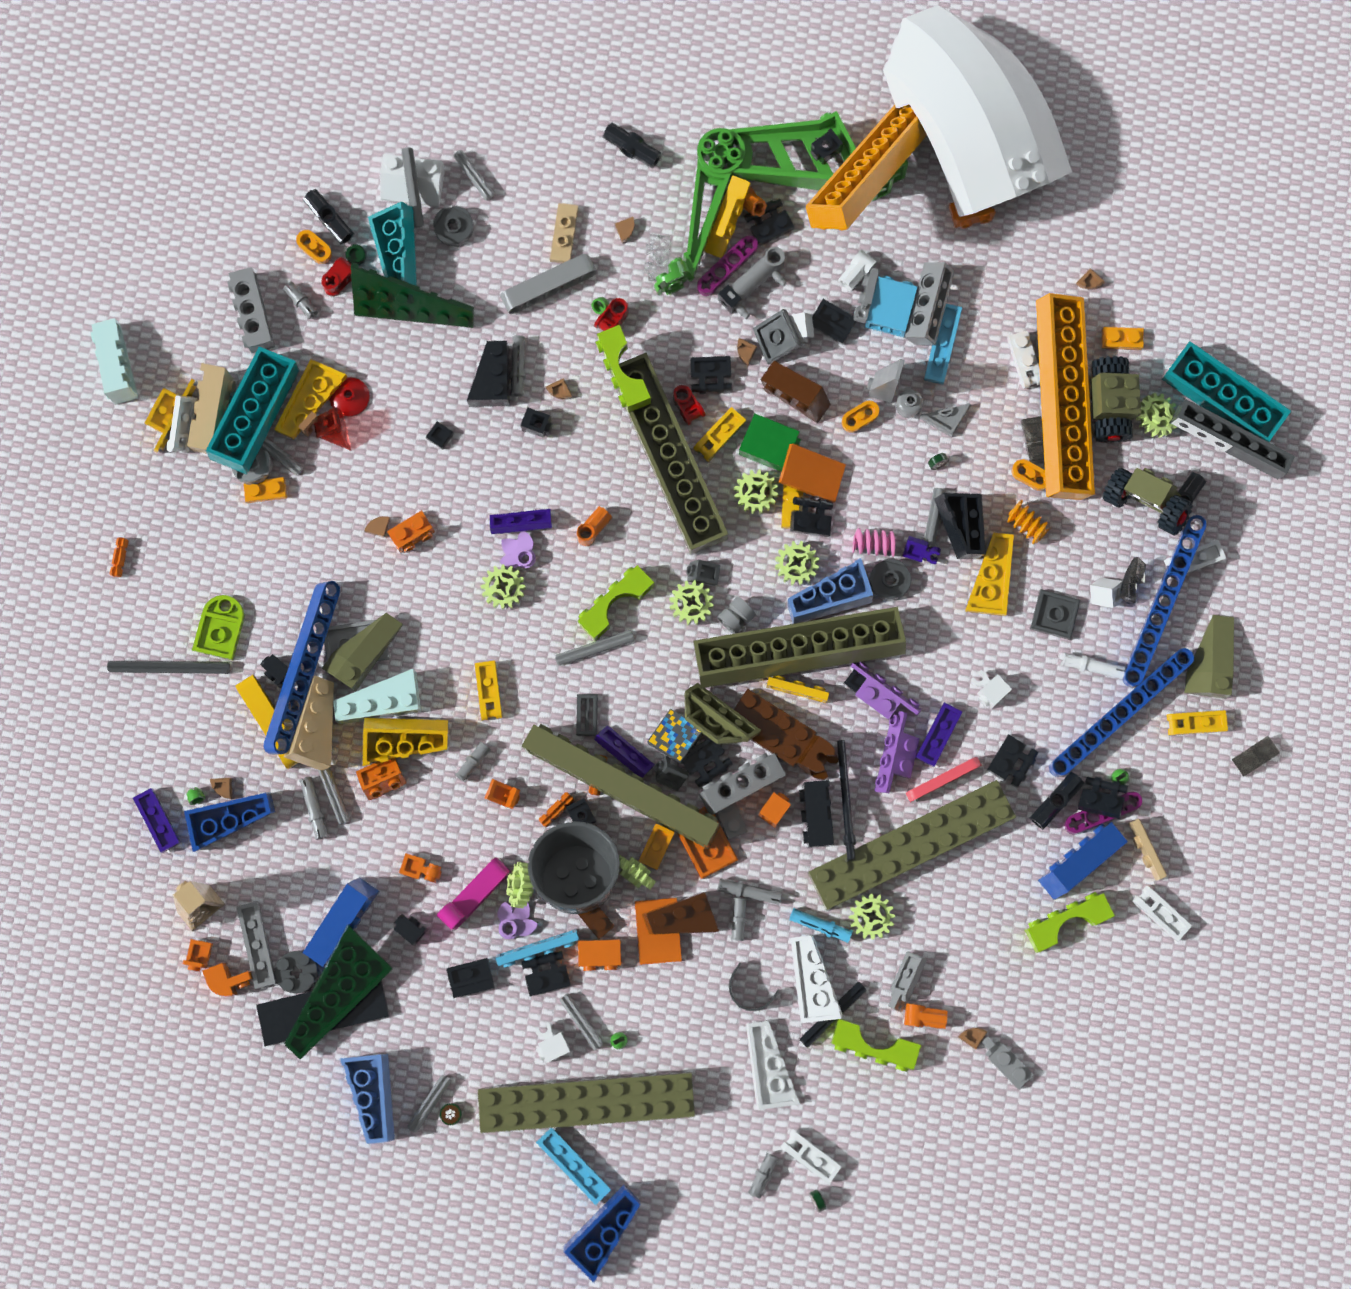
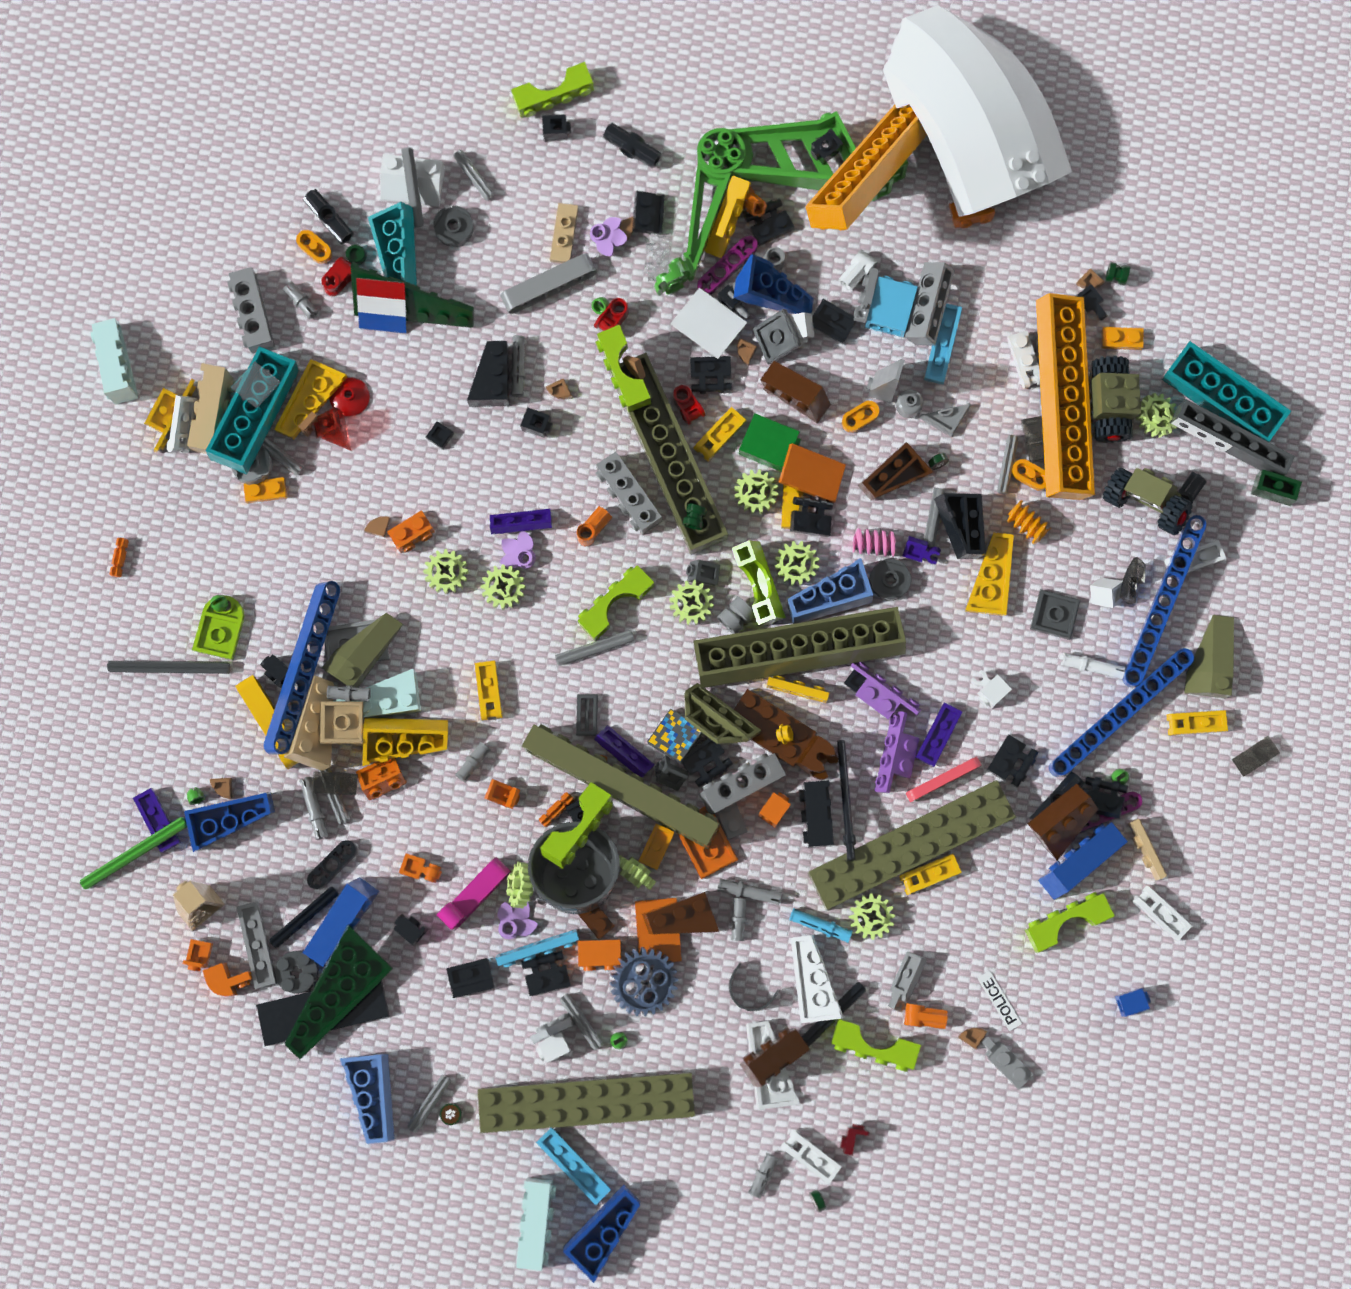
none -> bright green axle [80,817,187,889]
none -> bright green hinge [210,595,228,612]
none -> clear piece [231,362,280,408]
none -> black axle [269,886,339,948]
none -> black beam [307,840,357,890]
none -> clear smoke slope [311,771,358,795]
none -> tan tile [320,701,363,744]
none -> light grey pin [327,685,371,702]
none -> sticker [356,278,406,333]
none -> yellowish green gear [423,549,469,594]
none -> lime arch [511,62,594,118]
none -> light aqua wedge [516,1177,556,1271]
none -> light grey hinge [530,1013,575,1044]
none -> lime arch [540,782,613,869]
none -> black brick [542,114,571,142]
none -> lavender plate [590,217,628,256]
none -> light grey brick [595,452,662,535]
none -> sand blue gear [609,947,678,1017]
none -> medium nougat tile [622,355,646,379]
none -> black plate [632,190,665,235]
none -> white sticker [670,288,747,359]
none -> dark green wheel [682,504,707,530]
none -> lime arch [732,540,786,625]
none -> blue wedge [733,254,814,314]
none -> reddish brown wedge [740,1027,810,1087]
none -> yellow plate [776,724,793,744]
none -> dark red bracket [840,1124,870,1156]
none -> reddish brown wedge [858,442,934,500]
none -> yellow plate [899,854,962,895]
none -> white sticker [977,970,1022,1031]
none -> light grey axle [997,435,1018,494]
none -> reddish brown wedge [1027,784,1098,861]
none -> black plate [1076,284,1108,321]
none -> dark green wheel [1105,262,1130,286]
none -> blue brick [1115,988,1151,1017]
none -> dark green brick [1251,469,1302,506]

